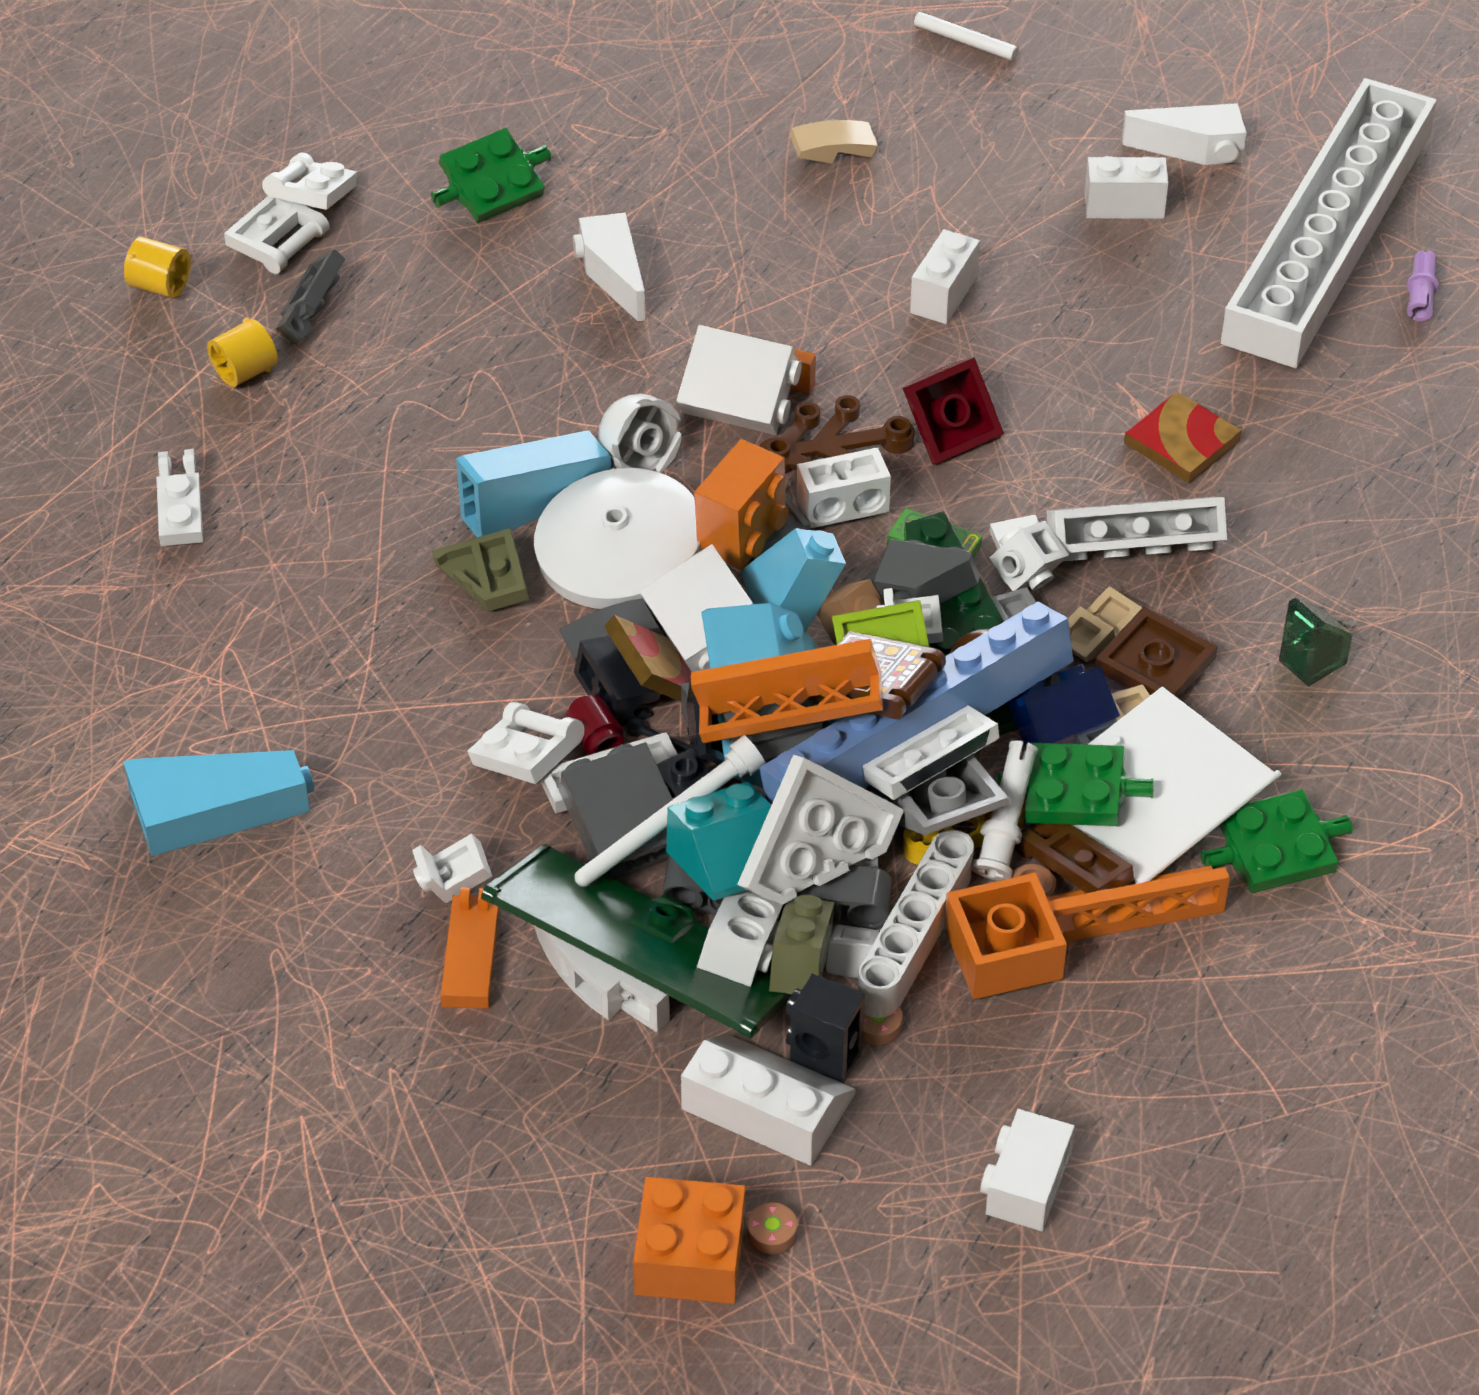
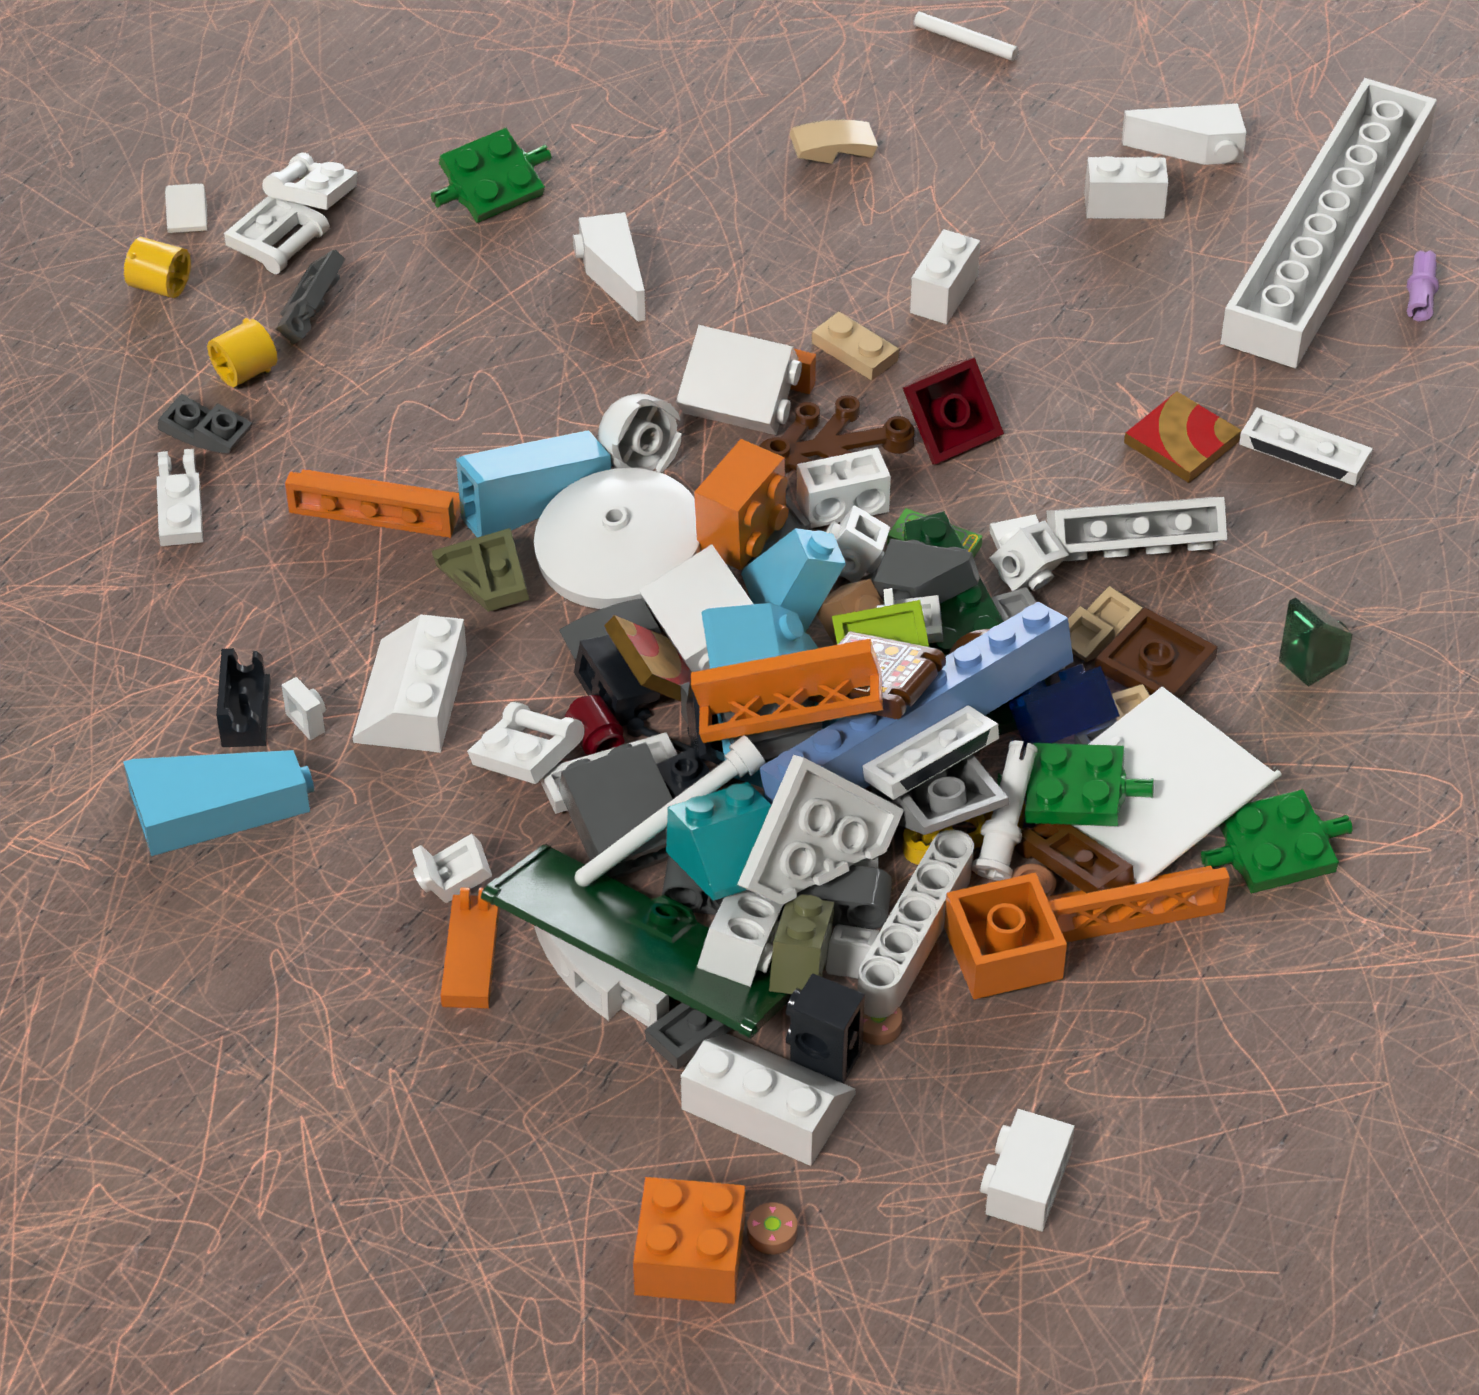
none -> dark grey slope [157,393,252,453]
none -> white slope [165,184,207,233]
none -> black hinge [216,648,271,747]
none -> white plate [282,677,326,740]
none -> orange fence [285,469,461,538]
none -> white slope [353,614,467,753]
none -> dark grey plate [645,1003,732,1070]
none -> tan plate [812,312,899,381]
none -> white brick [826,505,890,582]
none -> white plate [1239,407,1373,486]

